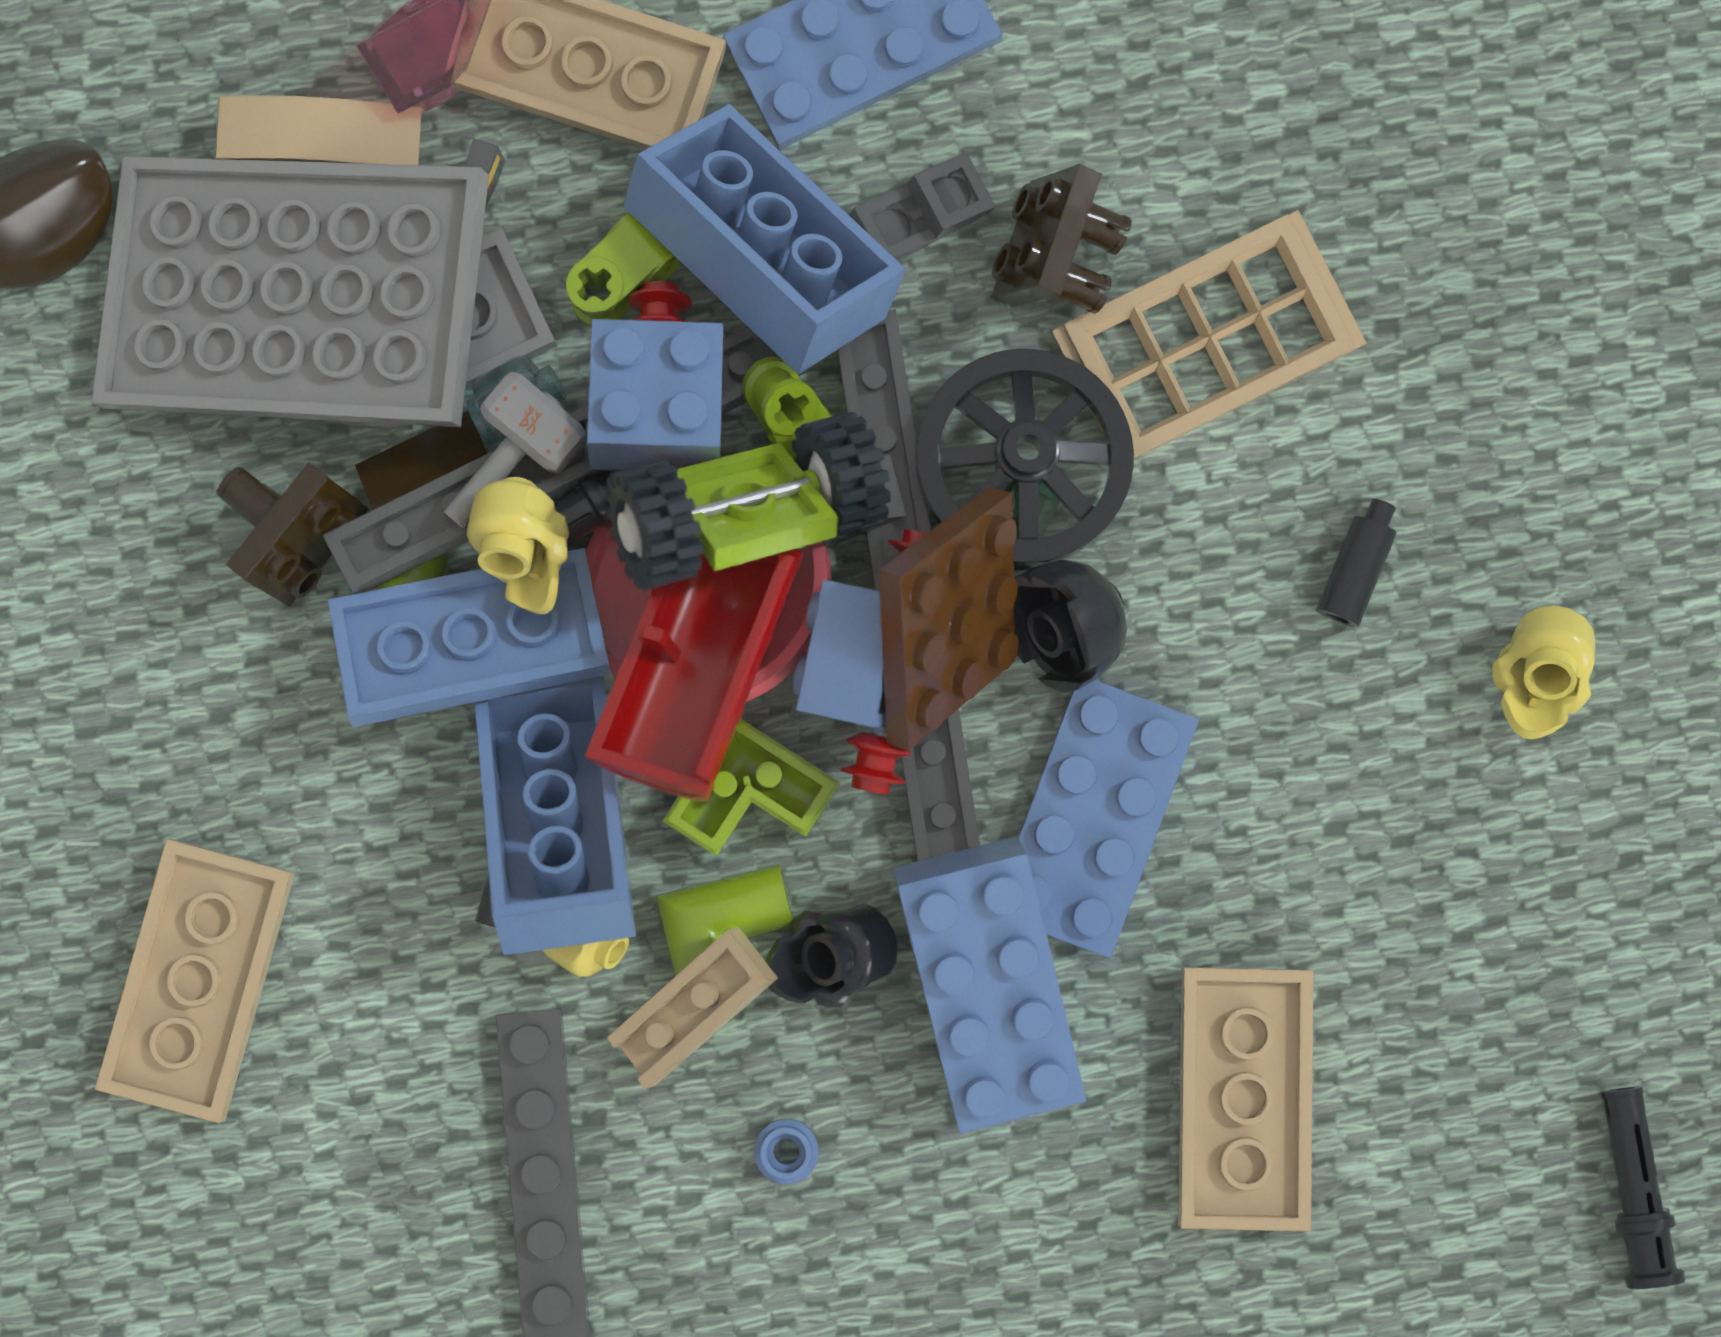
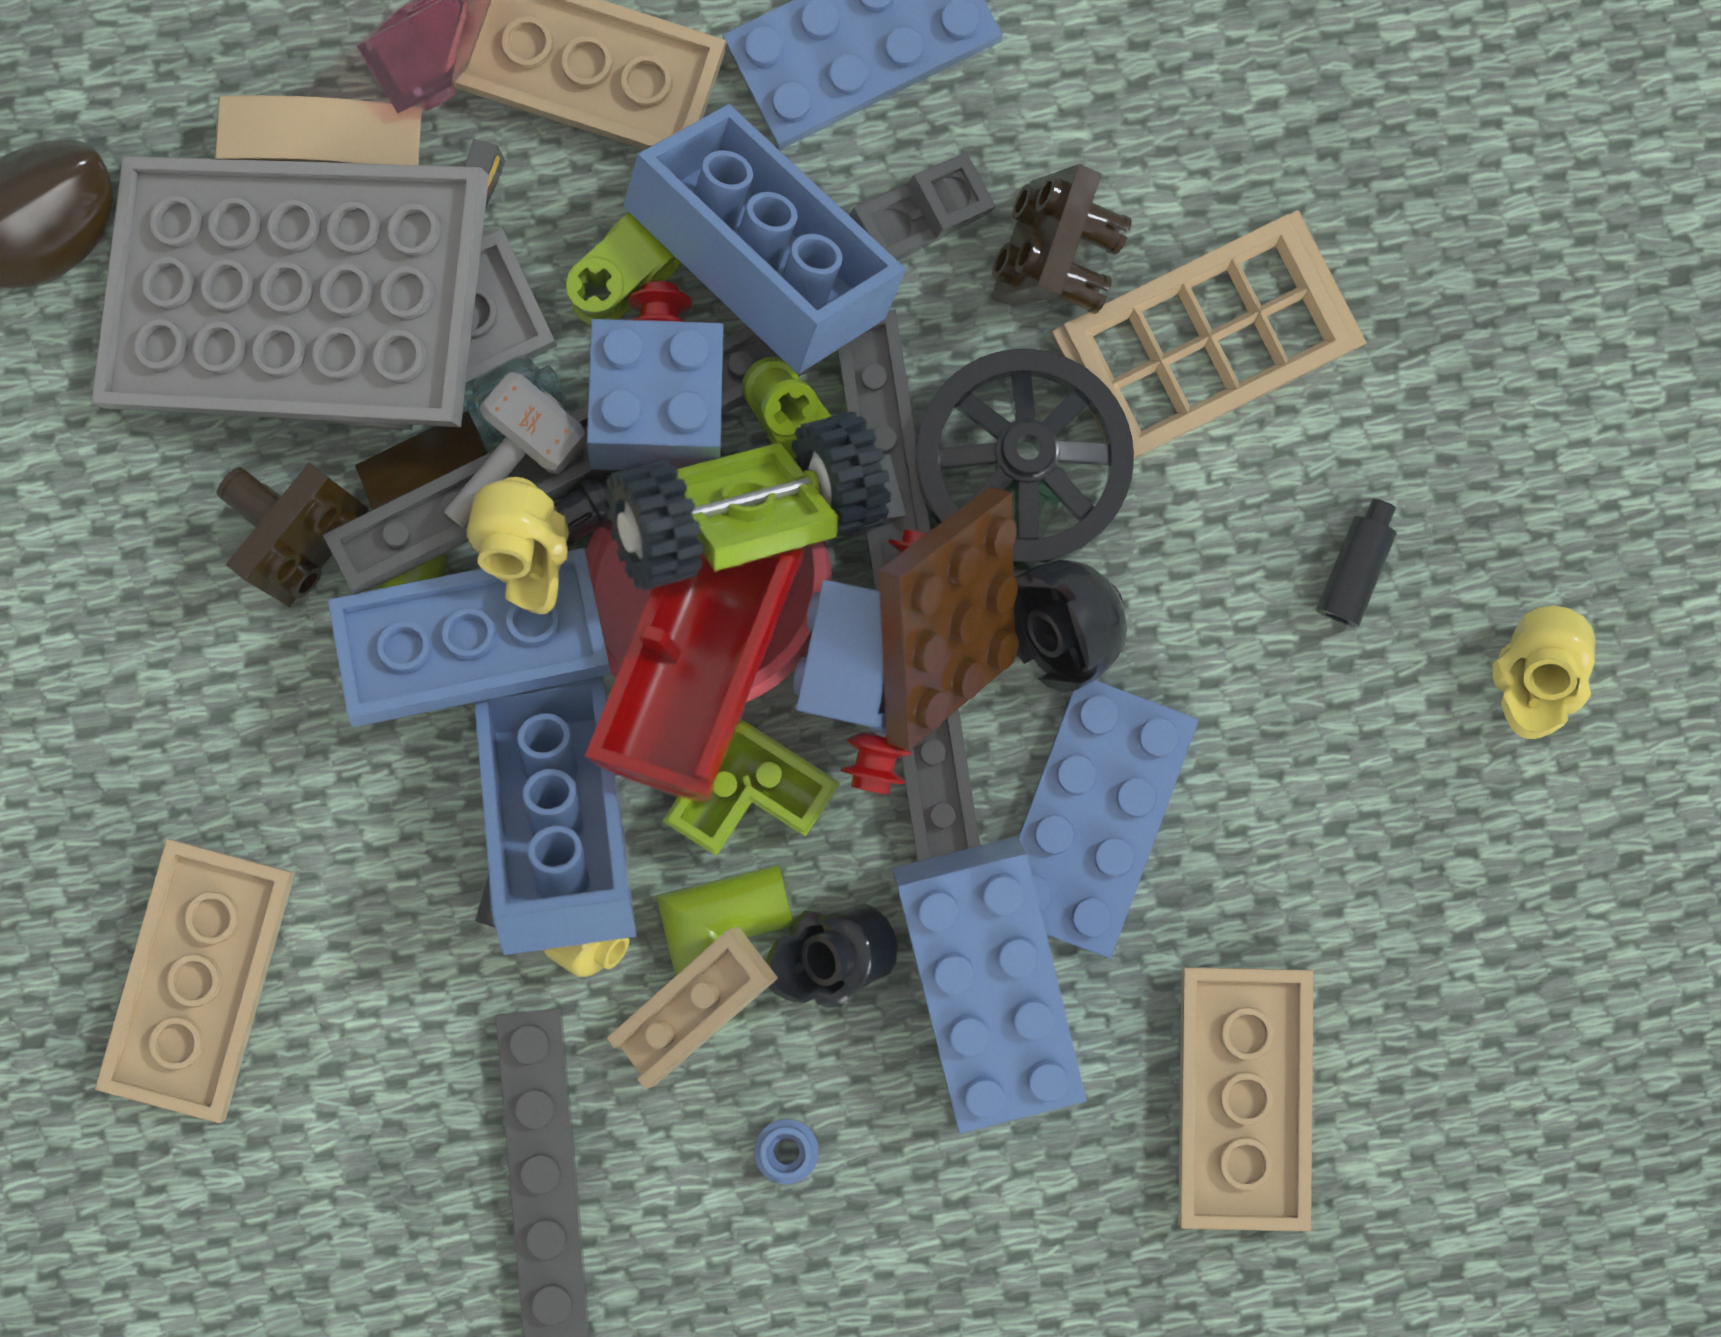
black pin [1600,1086,1686,1289] -> none

